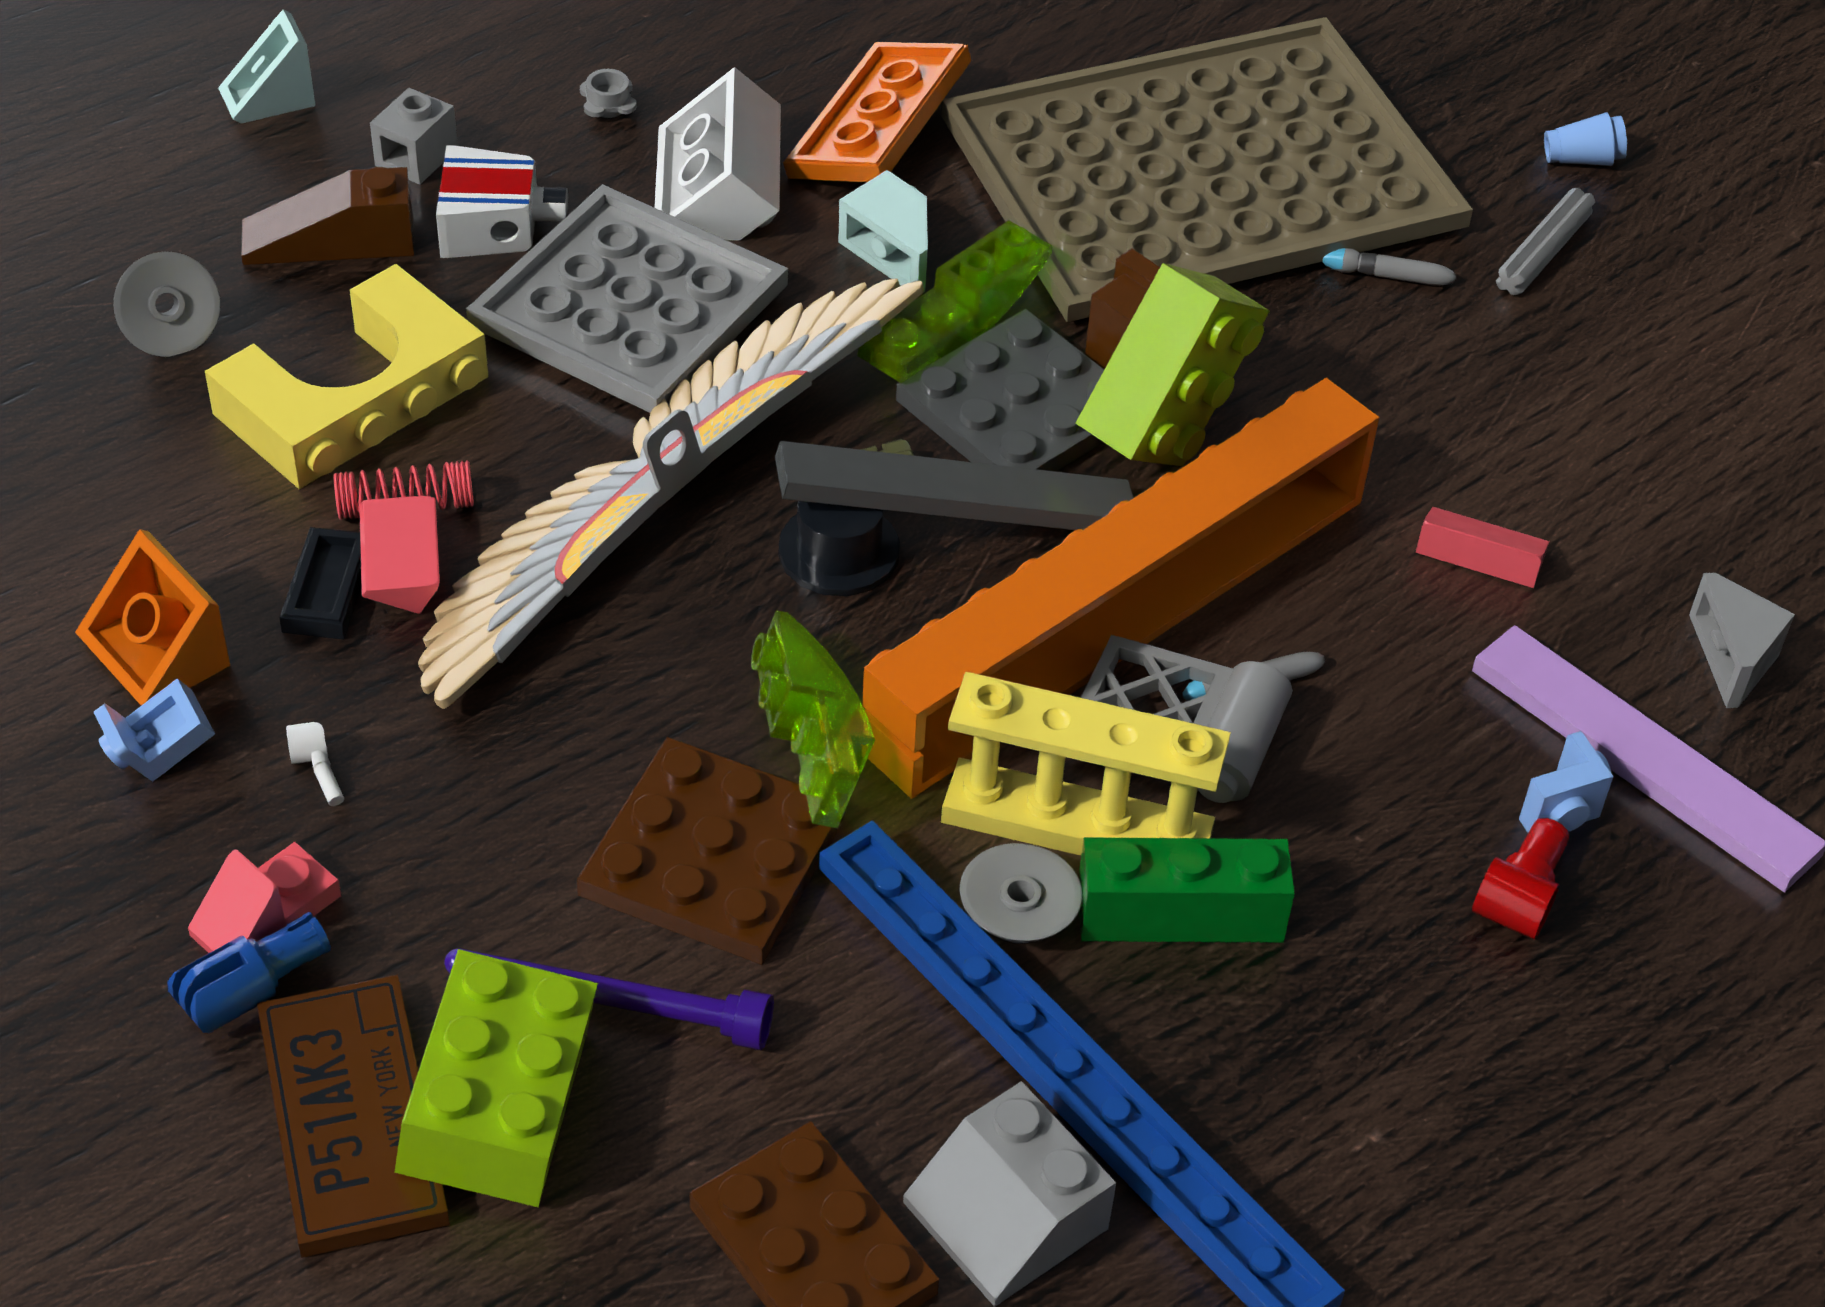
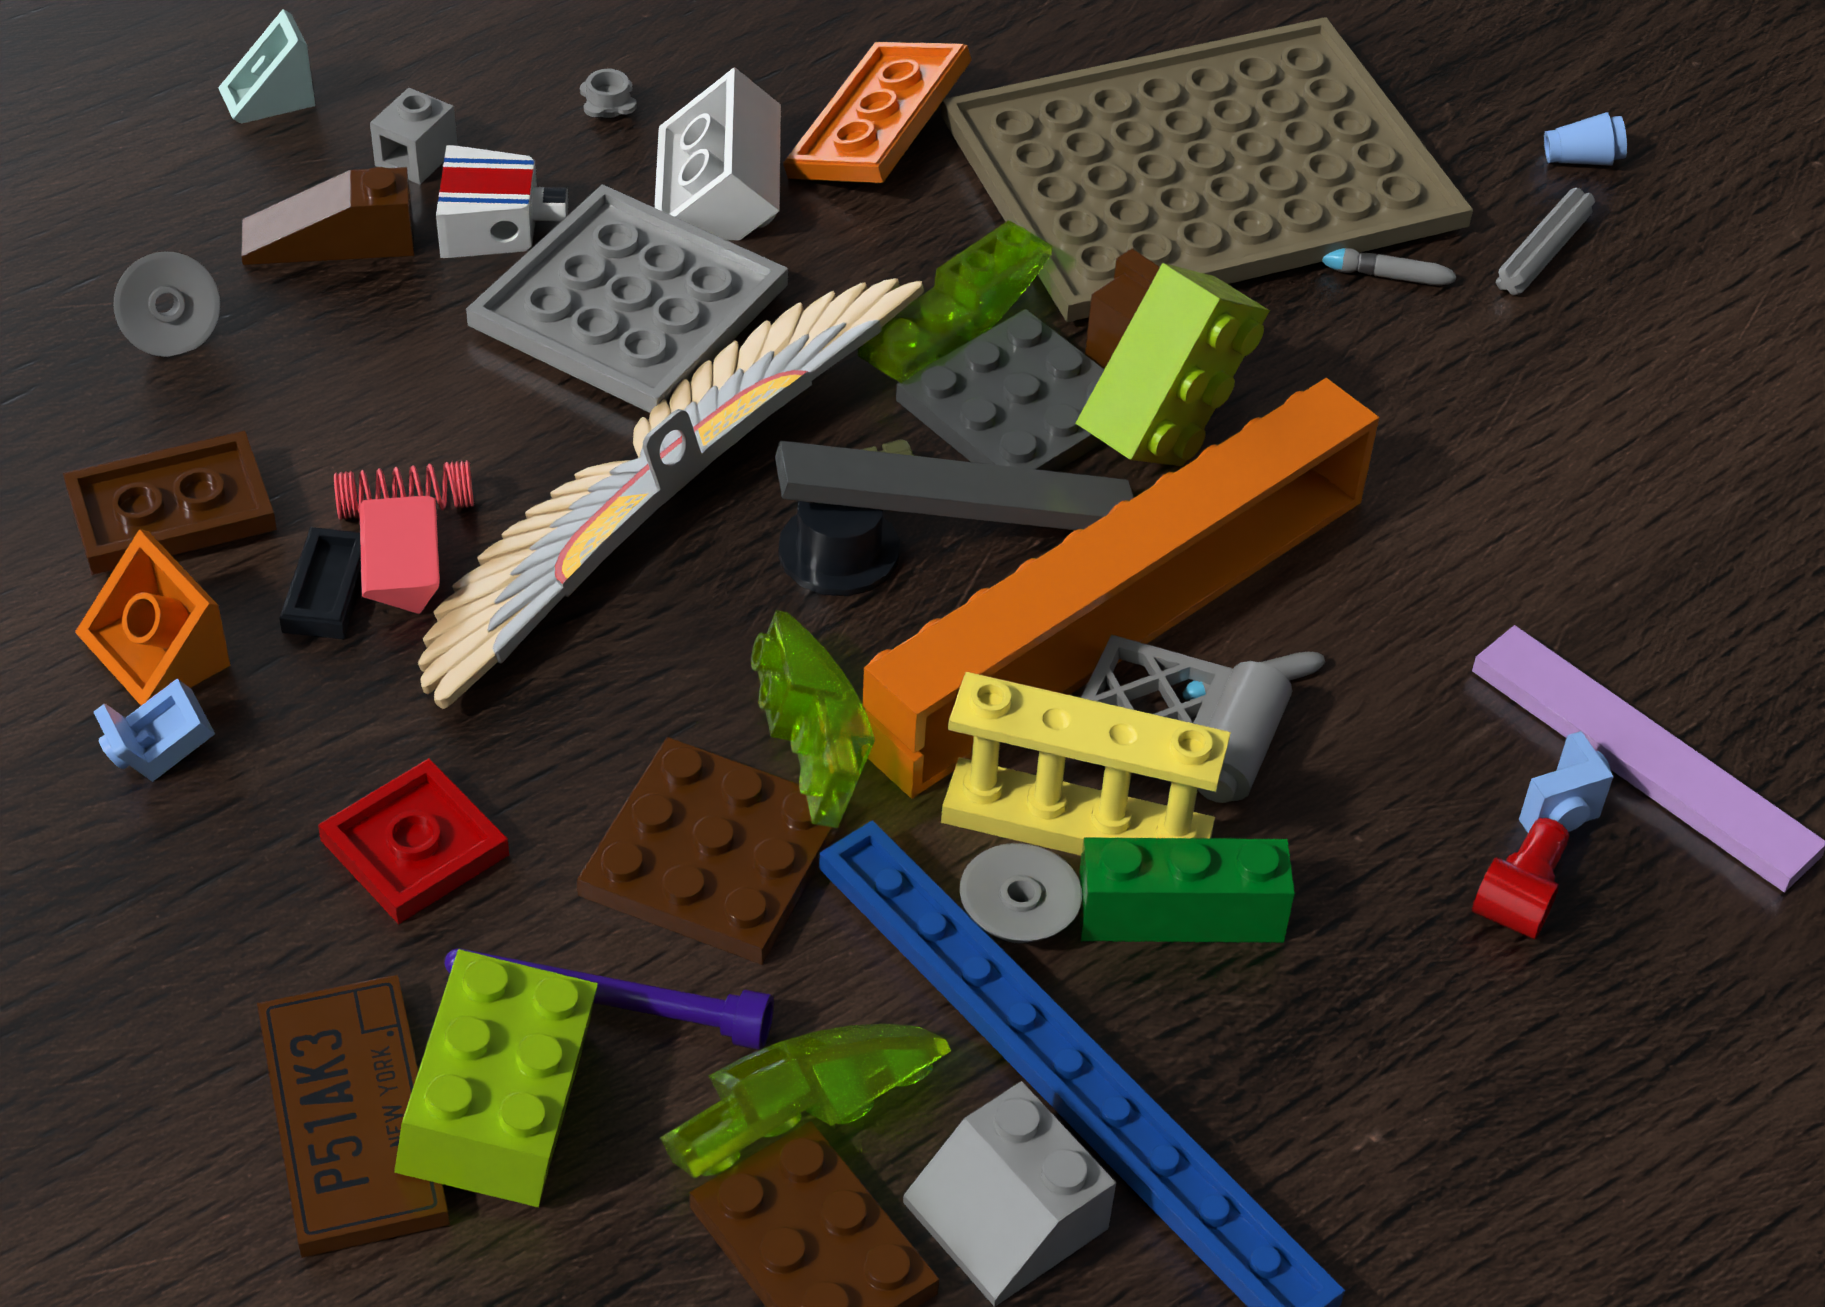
blue arm [167,912,331,1033] -> none
coral slope [188,842,341,953] -> none
light yellow arch [205,264,488,489] -> none
white hand [286,722,344,806] -> none
light aqua slope [838,170,928,293] -> none
coral slope [1416,507,1550,588] -> none
light grey slope [1689,573,1795,708] -> none
none -> reddish brown plate [63,430,277,575]
none -> red tile [318,758,509,925]
none -> clear neon green slope [660,1024,951,1178]

